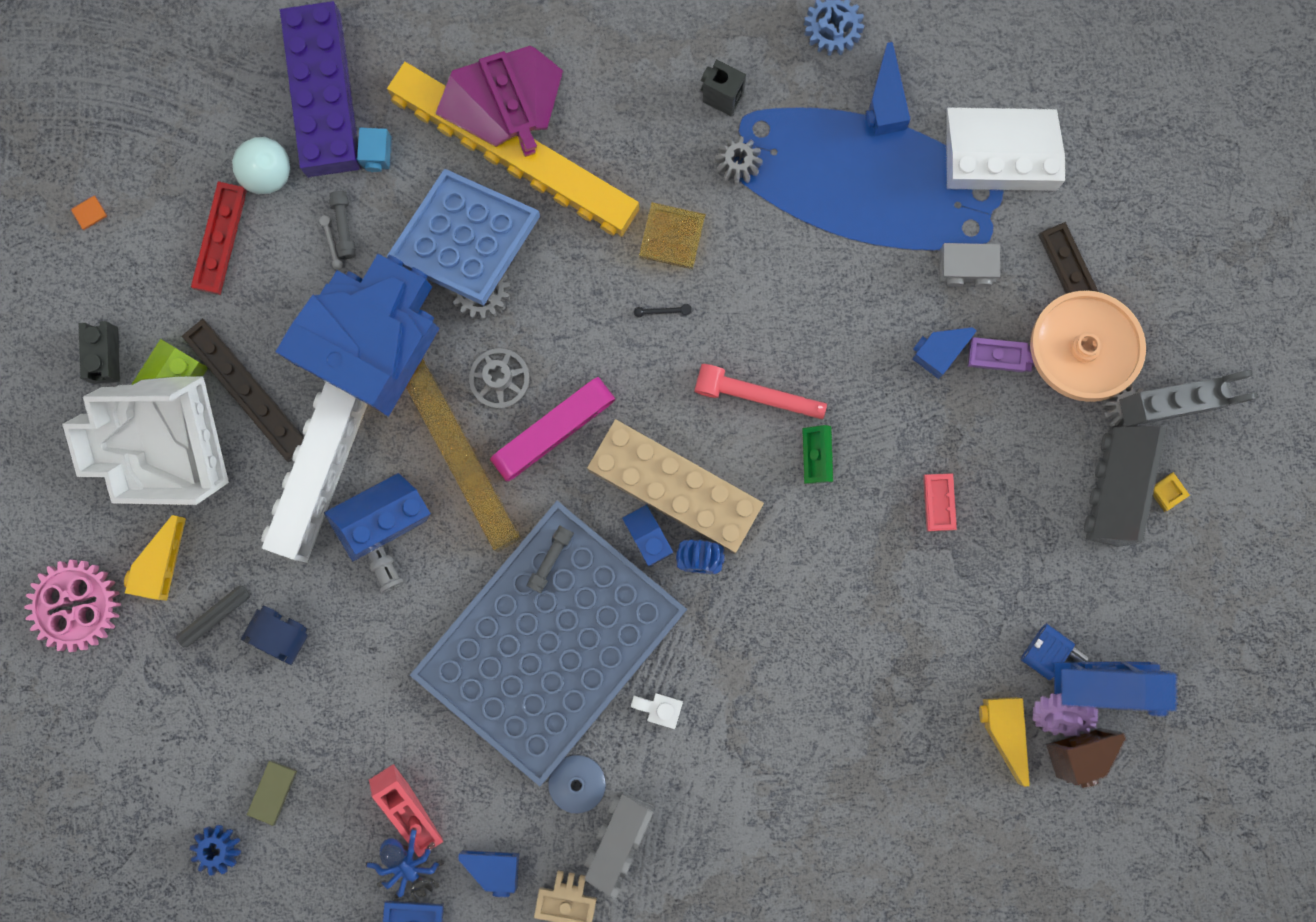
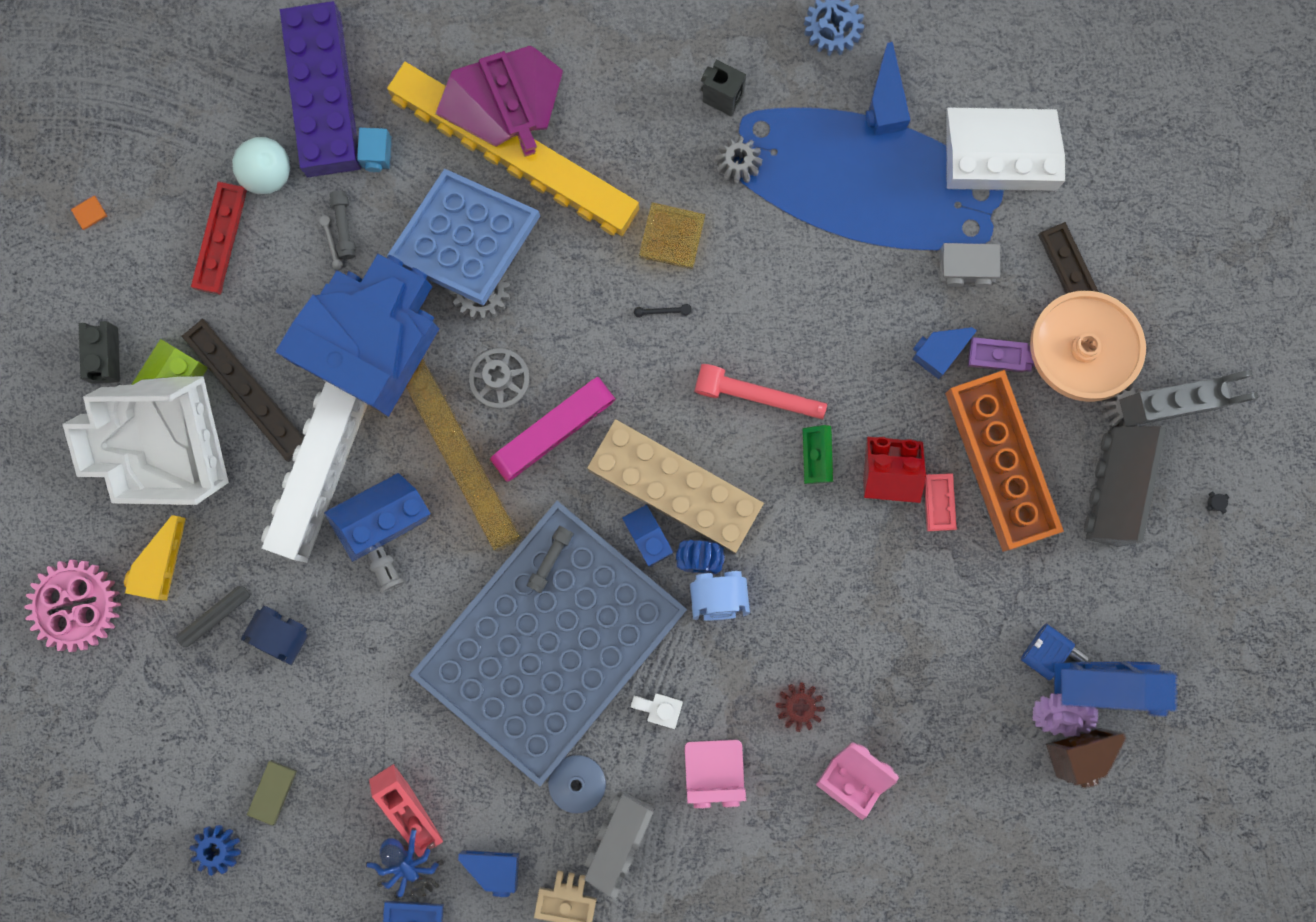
yellow slope [979,697,1030,787] -> none
yellow tile [1153,472,1190,512] -> none
none -> bright pink bracket [685,740,746,808]
none -> light blue brick [690,571,750,621]
none -> clear red gear [775,682,825,732]
none -> bright pink bracket [816,743,899,820]
none -> red slope [863,437,926,503]
none -> orange brick [945,370,1064,552]
none -> black piece [1206,491,1229,514]

